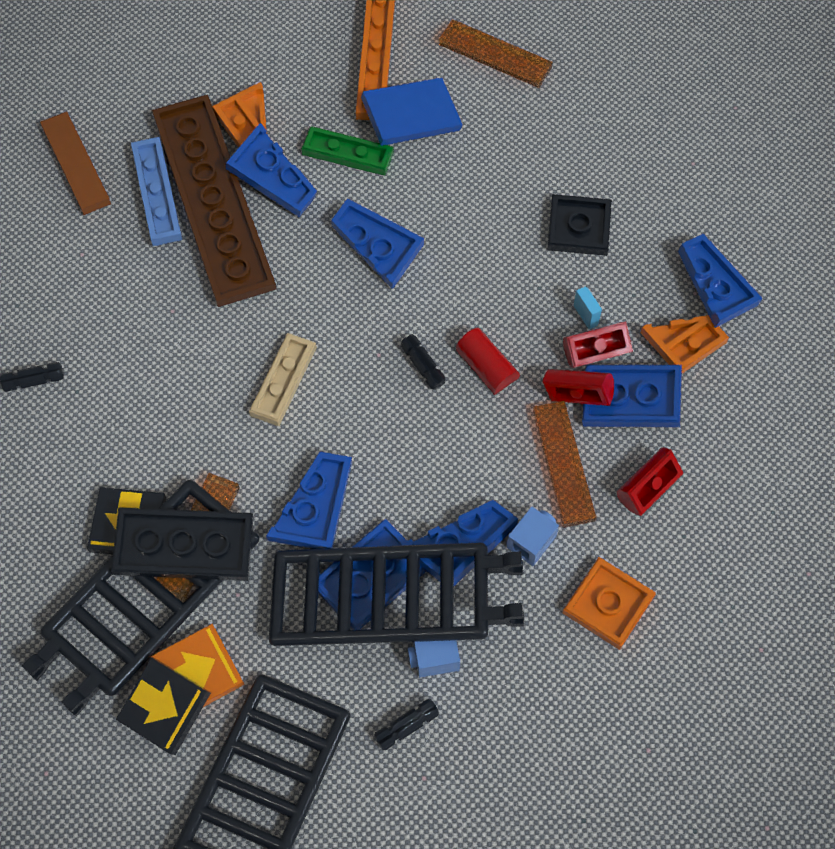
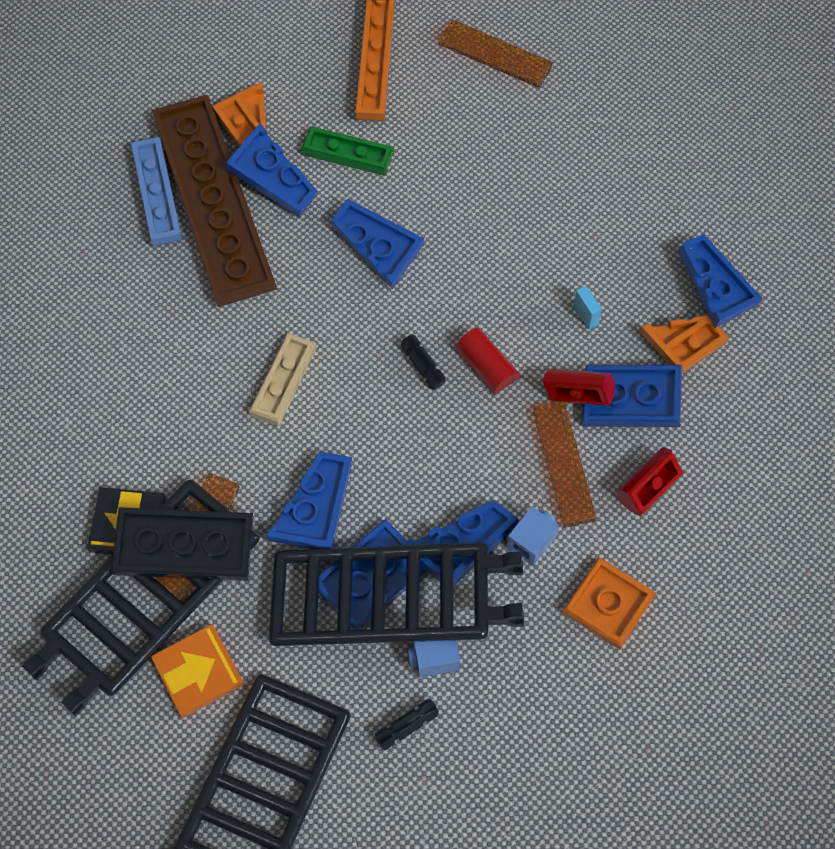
black axle [0,362,64,392] -> none
dark orange tile [40,111,111,215] -> none
black tile [116,658,211,755] -> none
blue tile [361,78,463,146] -> none
black tile [547,194,612,256] -> none
red brick [563,321,633,368] -> none

